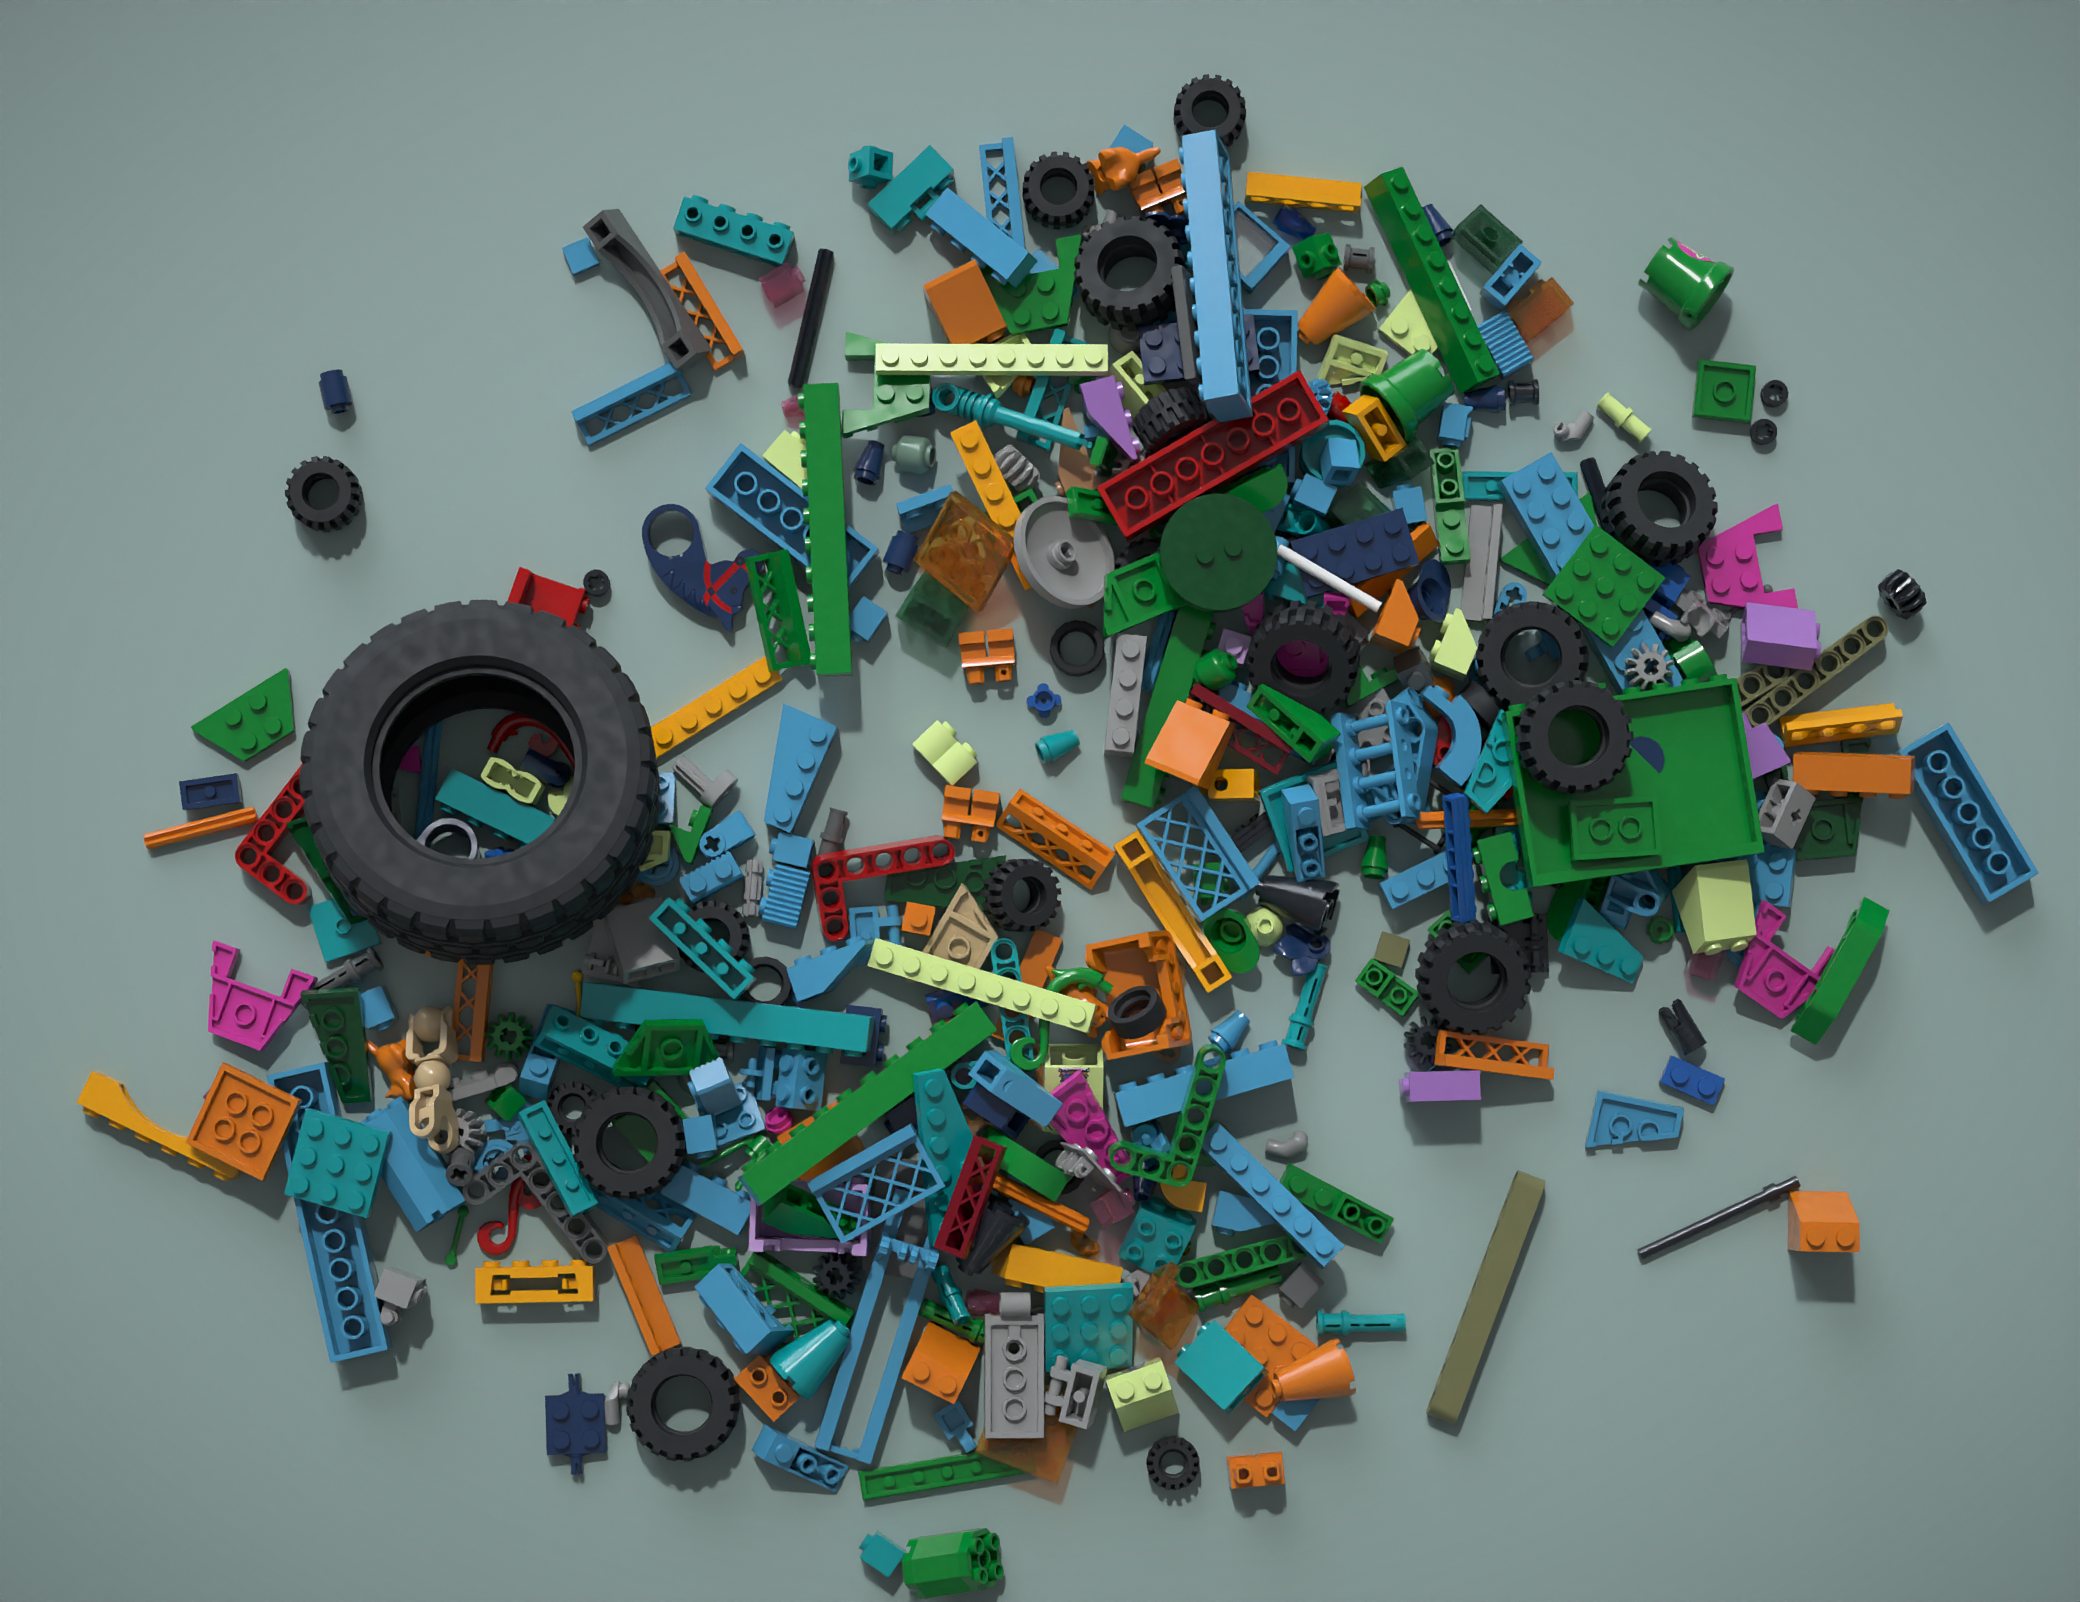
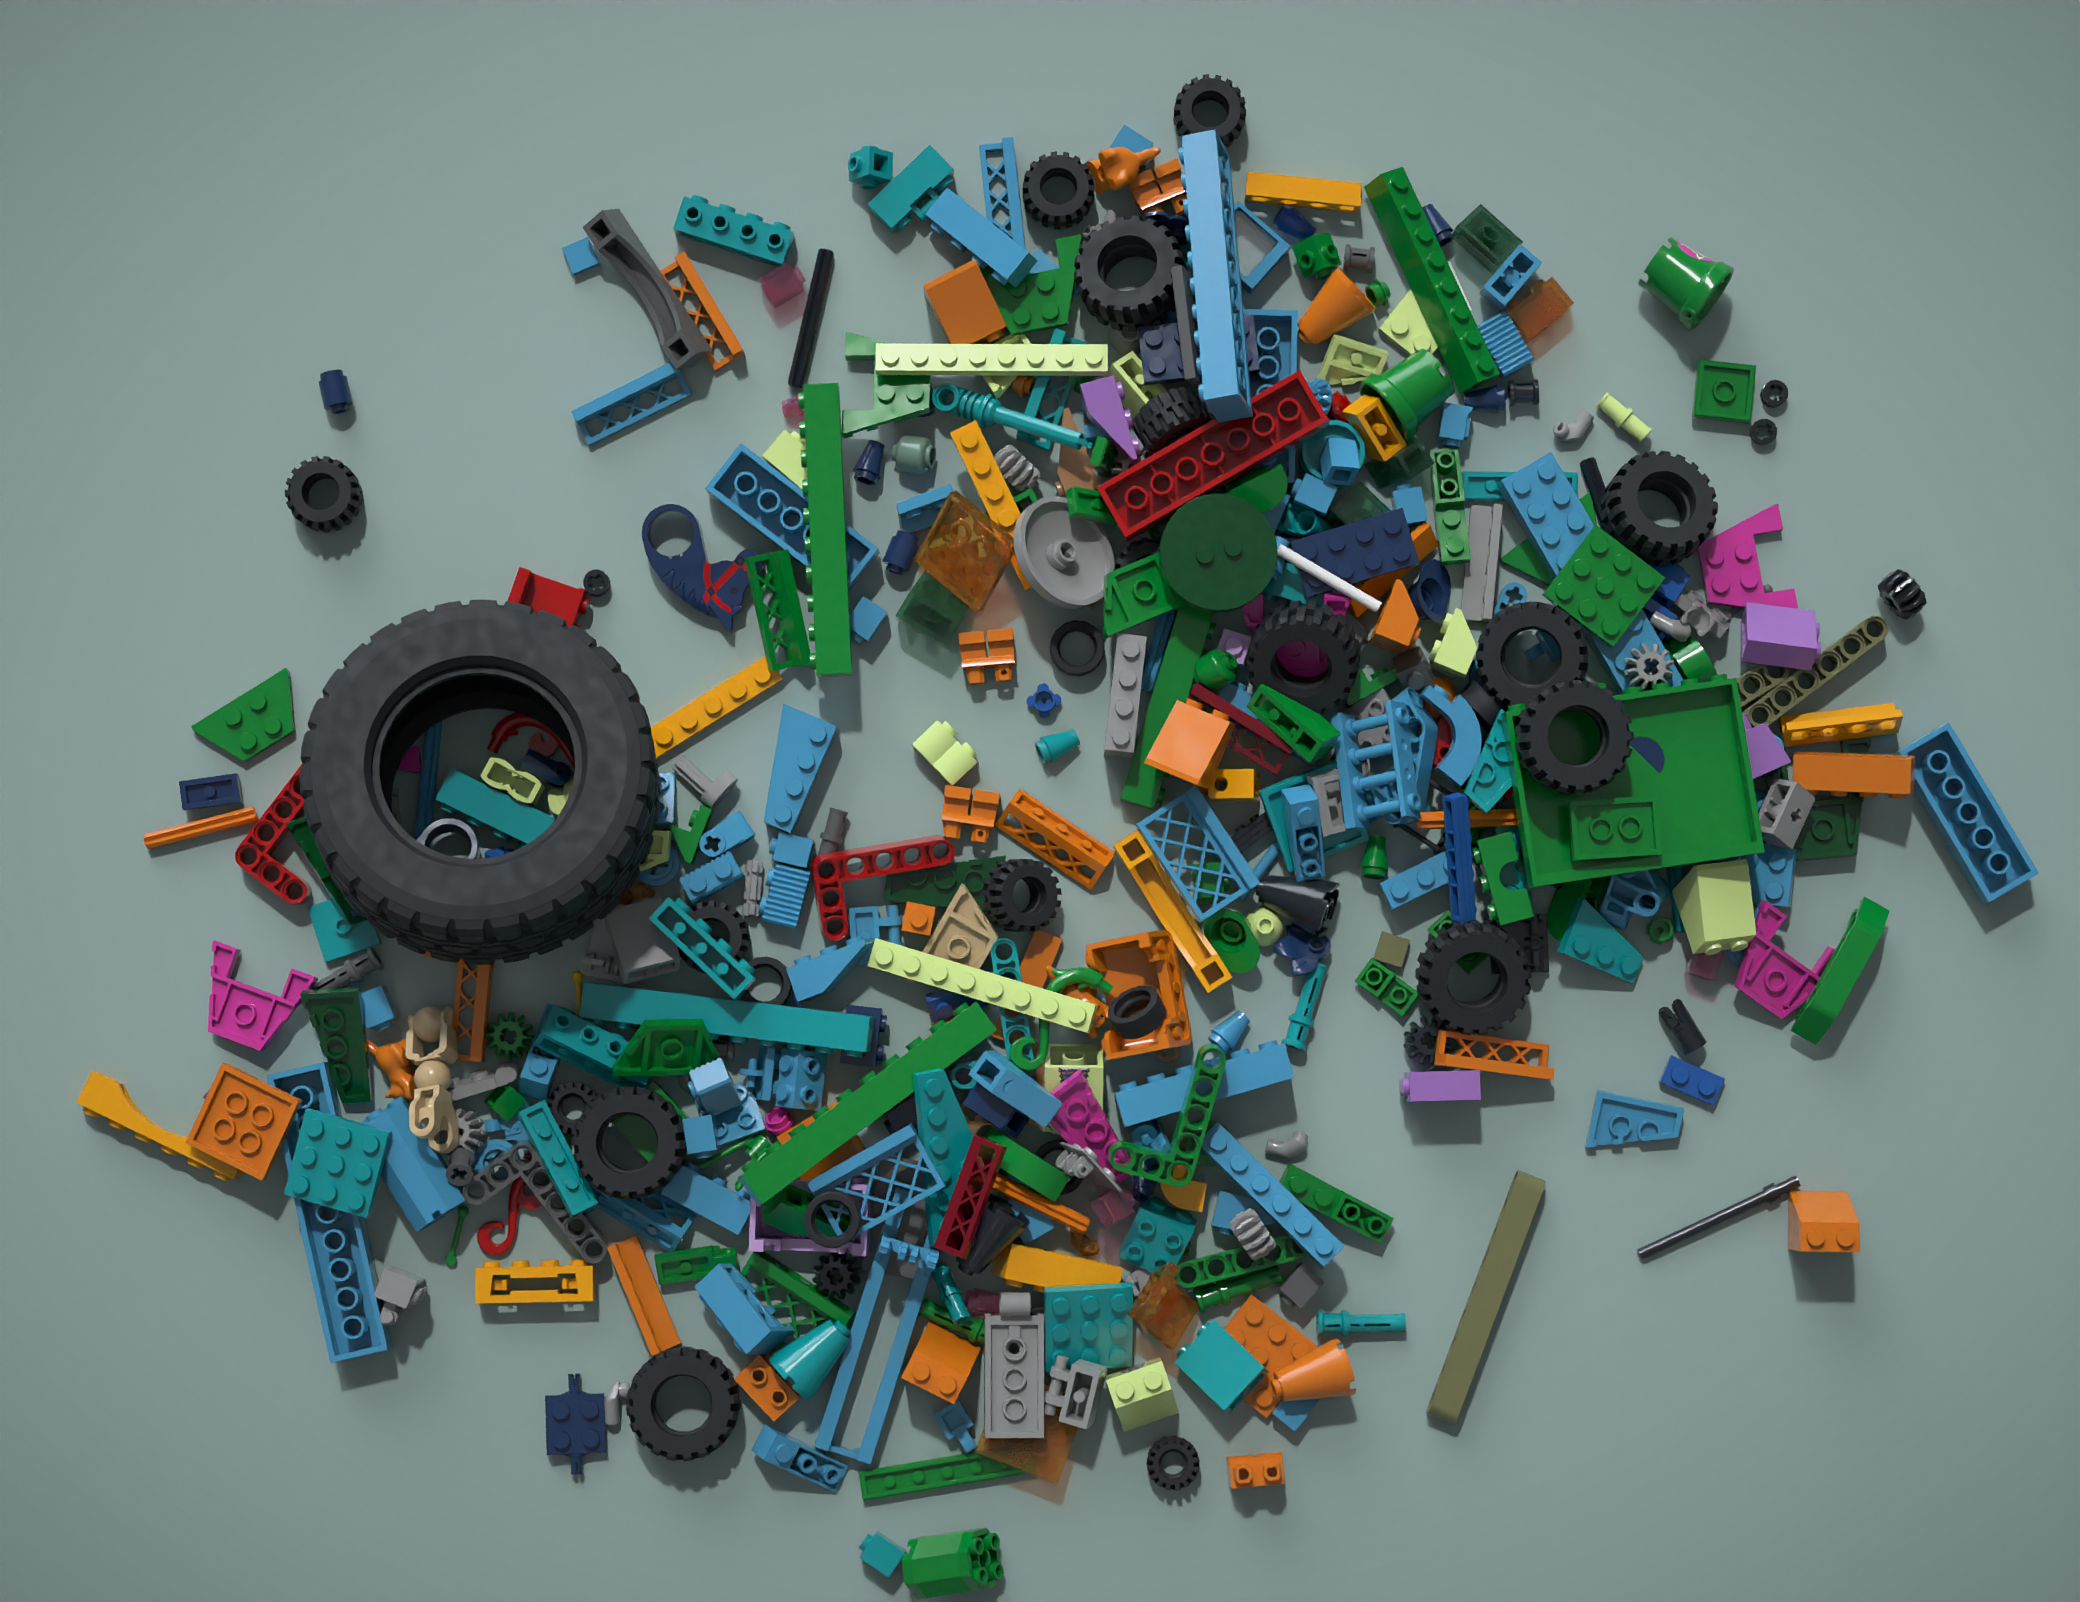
none -> black tyre [804,1191,861,1248]
none -> light grey gear [1230,1208,1275,1261]

